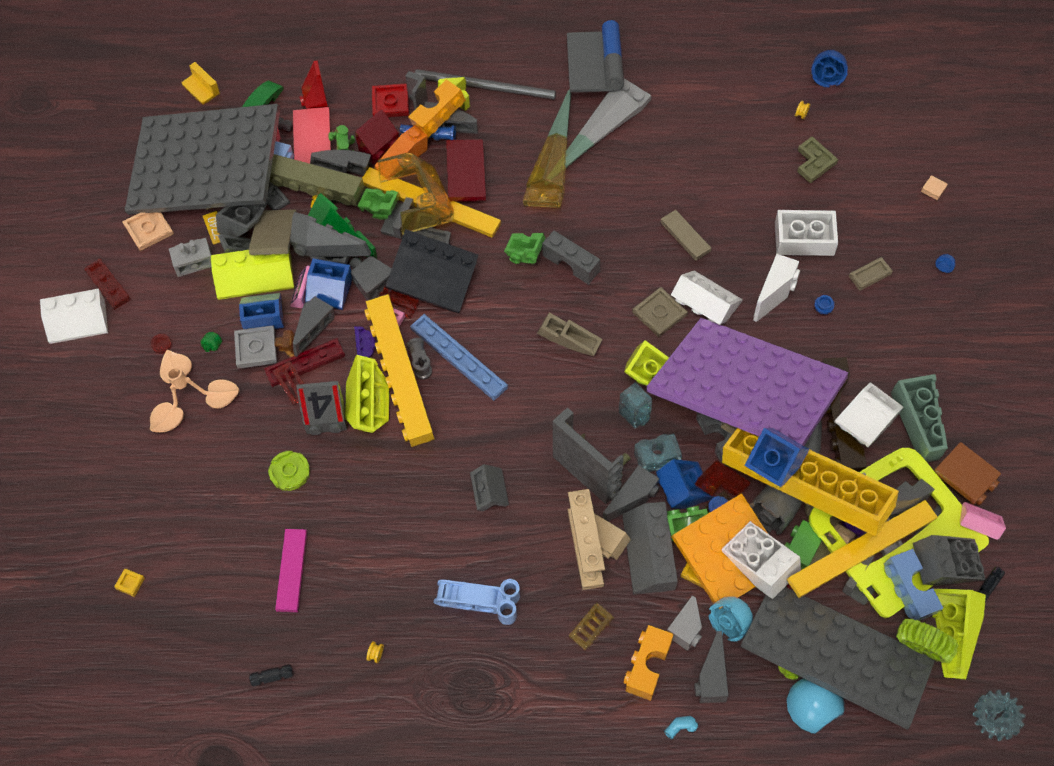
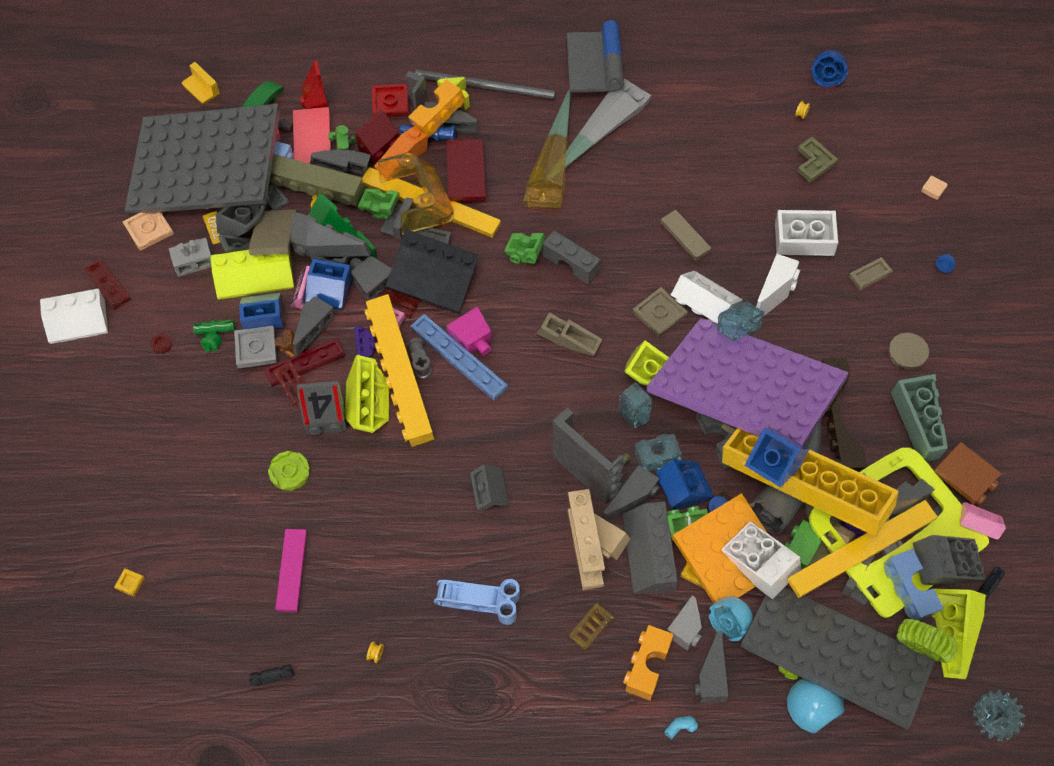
light nougat plant [150,350,239,433] -> none
clear red plate [695,460,751,496] -> none
blue plate [814,295,834,314] -> none
white slope [835,382,903,447] -> none
none -> green pin [193,319,235,335]
none -> dark pink torso [446,307,492,356]
none -> clear light blue brick [717,301,764,341]
none -> dark tan tile [888,333,929,371]

